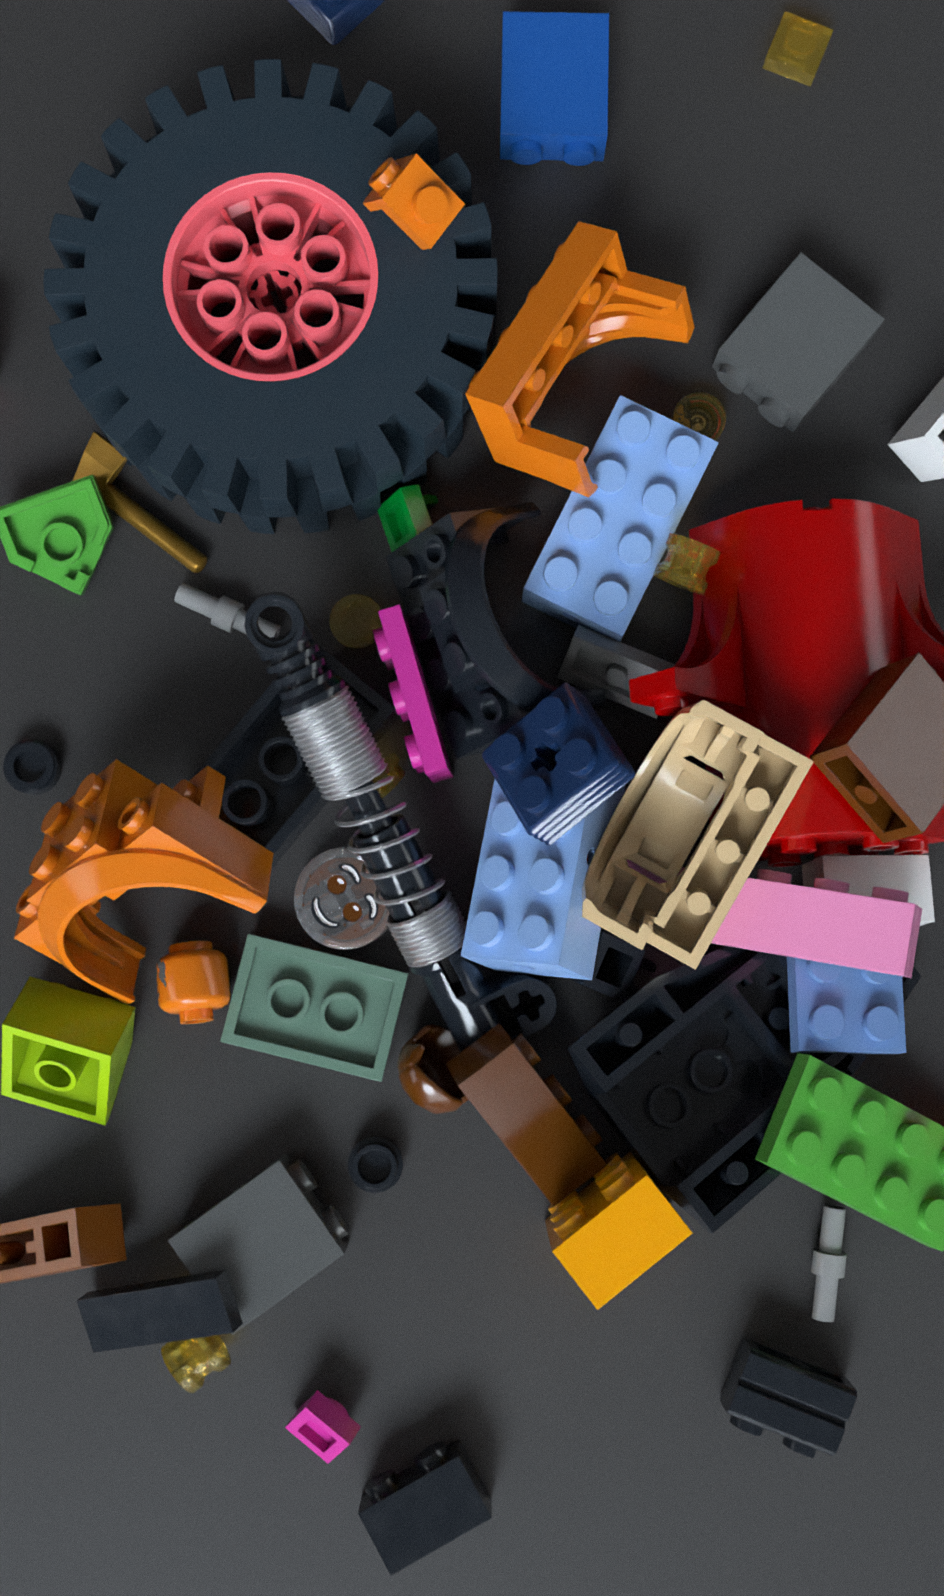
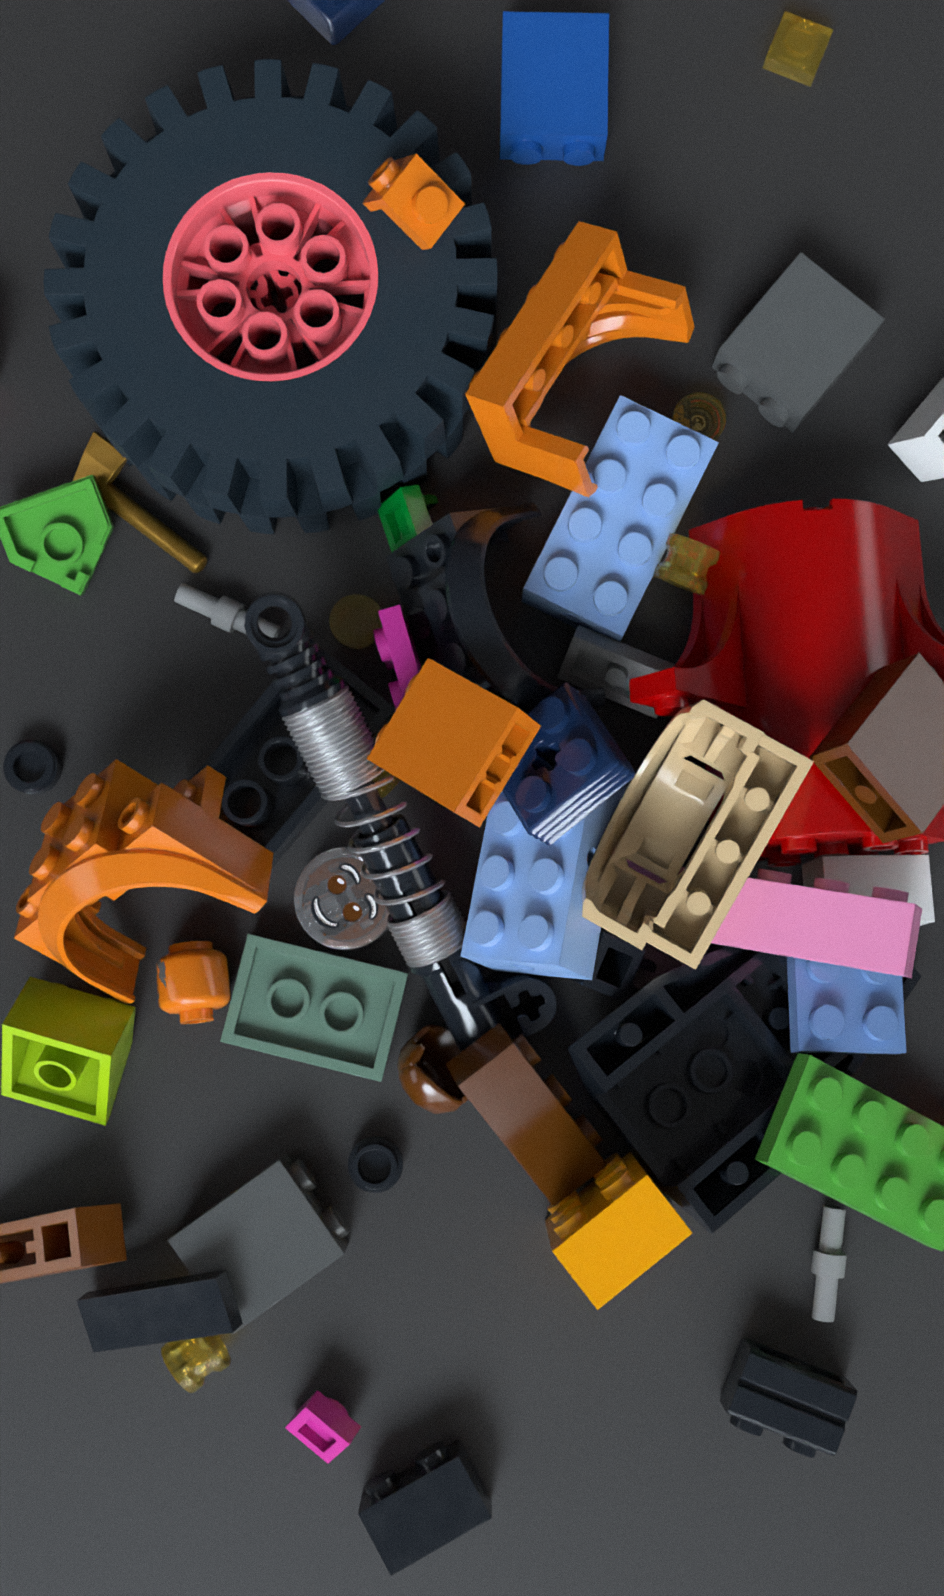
none -> orange brick [367,658,541,828]

